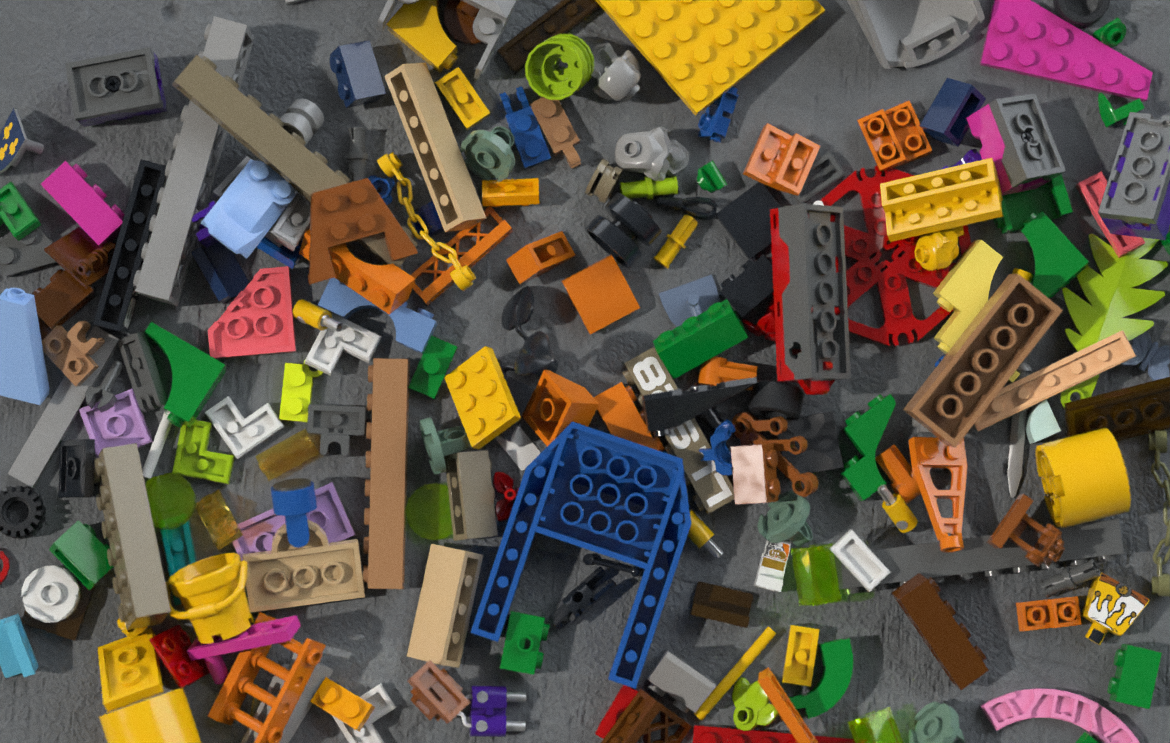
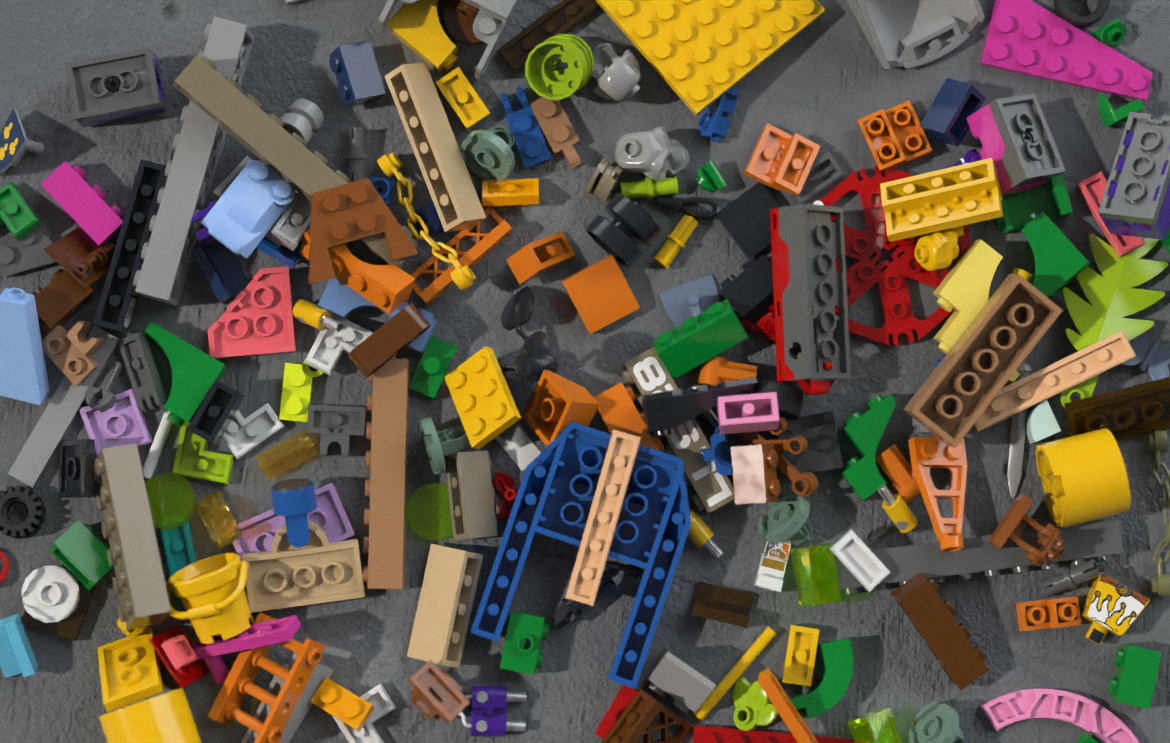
none -> coral tile [161,634,198,670]
none -> black brick [187,379,245,445]
none -> reddish brown beam [348,303,431,378]
none -> light nougat tile [565,430,641,606]
none -> bright pink brick [717,392,779,434]

